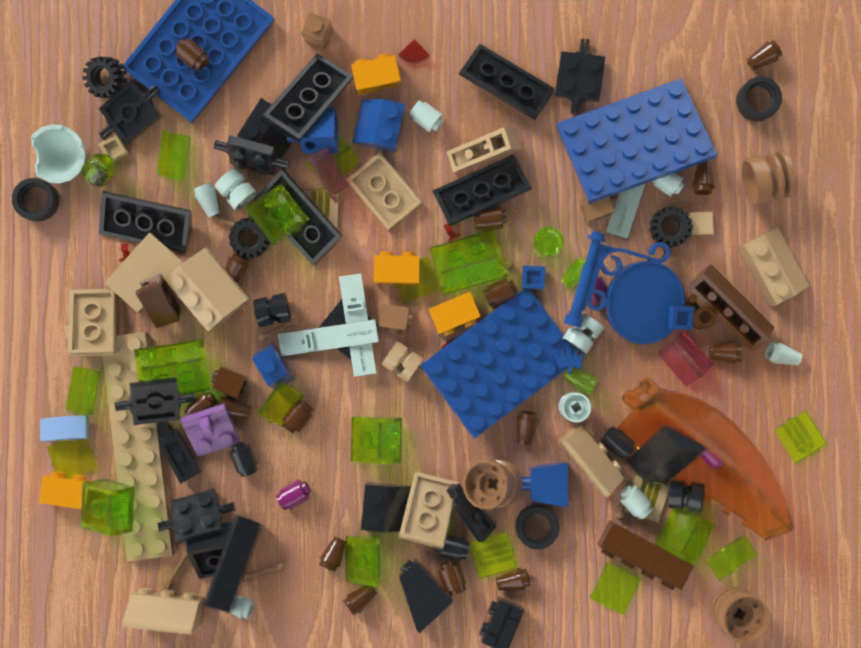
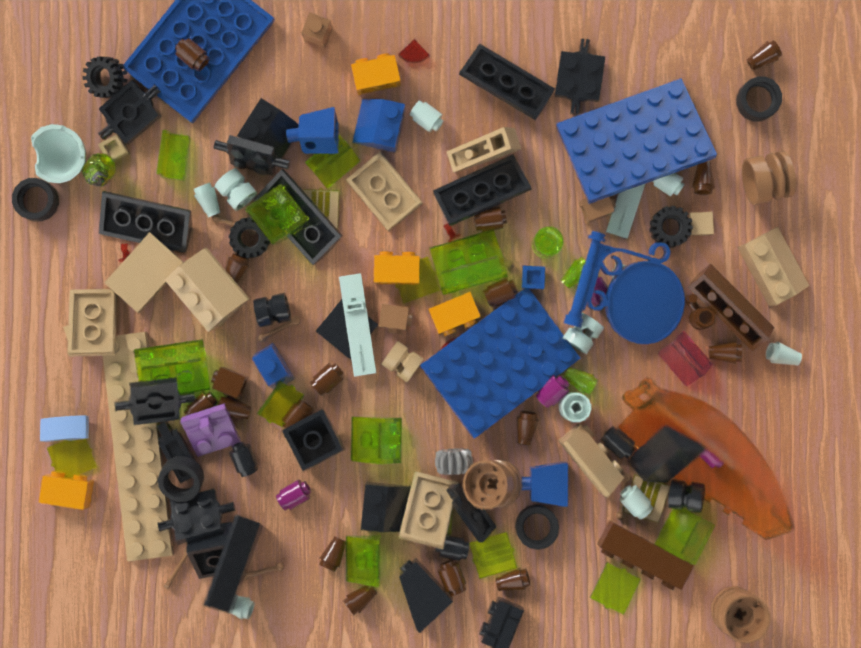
clear neon green panel [66,366,101,415] -> none
clear neon green brick [81,478,135,537] -> none
tan slope [122,587,204,634] -> none
reddish brown hinge [136,274,181,328] -> none
black slope [263,53,353,141] -> none
light aqua piece [278,320,379,356] -> none
panel [307,147,349,203] -> none
blue piece [553,347,584,374] -> none
blue plate [668,306,694,330] -> none
clear neon green slope [706,534,758,580] -> none
clear neon green piece [774,411,827,464] -> none
none -> black tyre [157,456,204,502]
none -> black slope [282,409,346,471]
none -> reddish brown brick [310,363,344,396]
none -> light grey gear [435,448,473,475]
none -> magenta brick [536,375,570,408]

